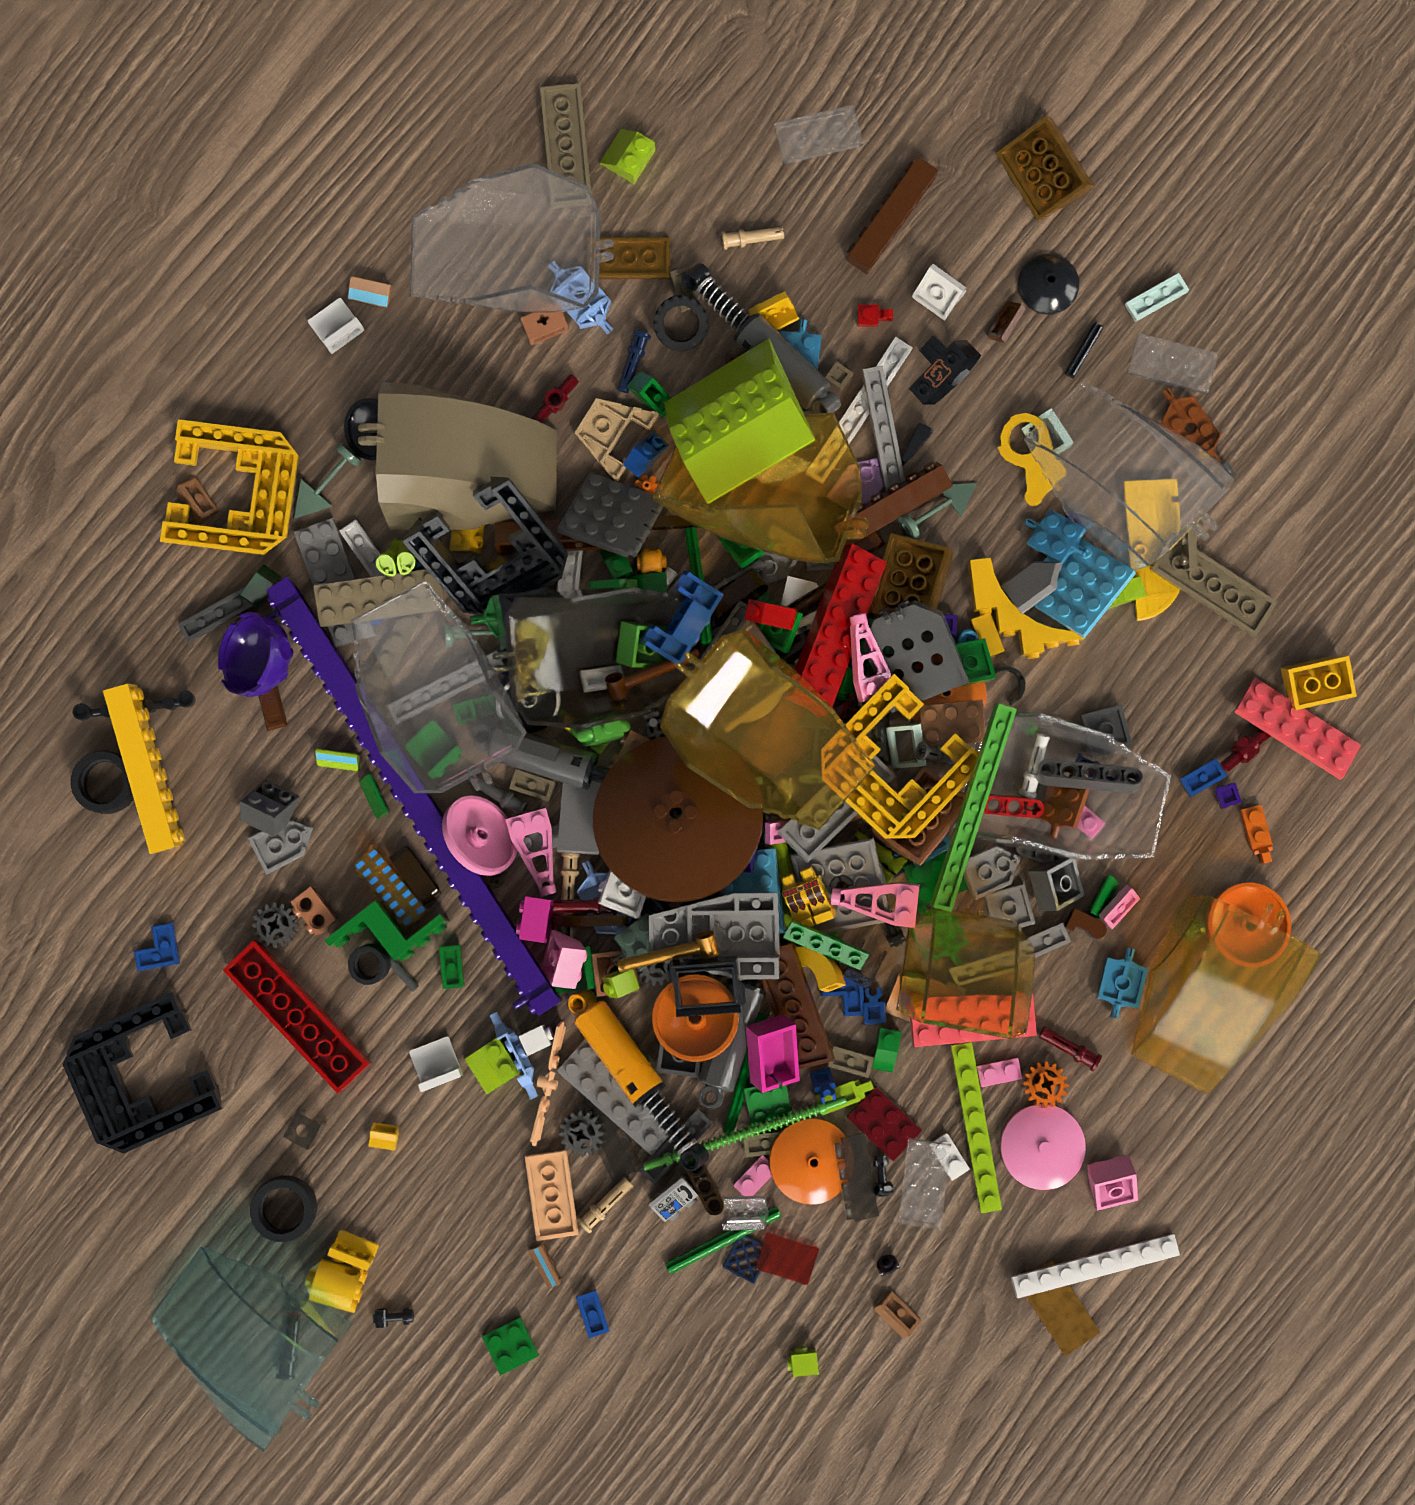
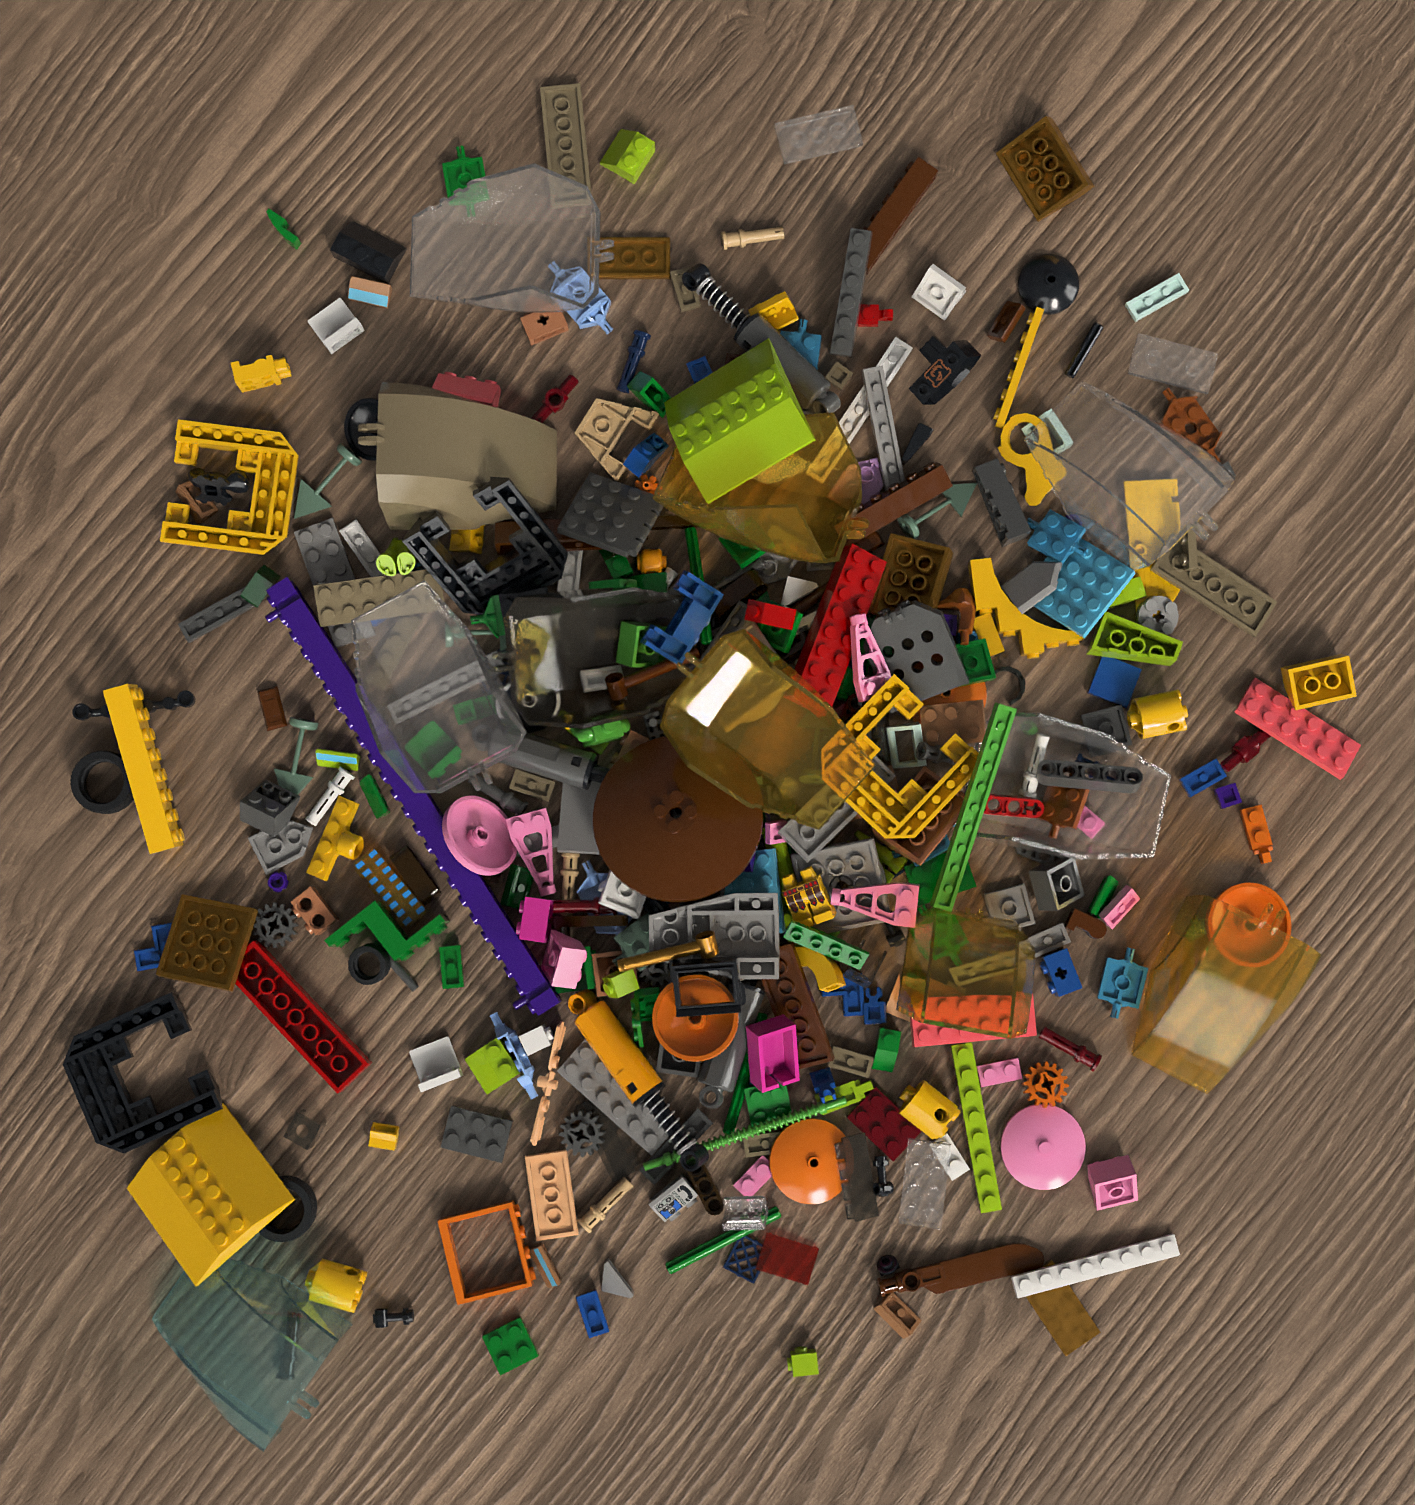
dark purple rock [218,612,294,697] -> none
yellow bracket [327,1230,379,1271] -> none
black tyre [654,295,708,352] -> none
light grey tile [963,845,1021,900] -> none
none -> yellow slope [127,1103,295,1286]
none -> pearl gold plate [156,894,258,992]
none -> black animal [188,468,250,506]
none -> yellow hips [231,355,292,393]
none -> green slope [266,208,301,250]
none -> dark purple plate [268,872,289,892]
none -> sand green piece [274,717,319,795]
none -> white pin [305,766,355,826]
none -> yellow plate [306,796,364,881]
none -> black slope [330,221,407,284]
none -> coral slope [432,372,501,407]
none -> orange window [438,1200,536,1305]
none -> dark grey plate [440,1105,513,1163]
none -> green plate [442,145,489,215]
none -> green slope [500,864,533,909]
none -> light grey slope [601,1258,634,1298]
none -> green bracket [630,987,660,1047]
none -> blue plate [686,356,712,384]
none -> dark grey brick [830,228,873,358]
none -> reddish brown piece [877,1243,1044,1297]
none -> yellow cylinder [898,1080,961,1140]
none -> dark orange animal [937,588,976,645]
none -> dark grey wedge [972,458,1031,547]
none -> yellow plate [993,307,1044,429]
none -> blue brick [1039,948,1082,997]
none -> lime wedge [1086,611,1183,666]
none -> blue tile [1087,657,1142,708]
none -> yellow cylinder [1127,689,1188,739]
none -> light grey plate [1136,596,1179,635]

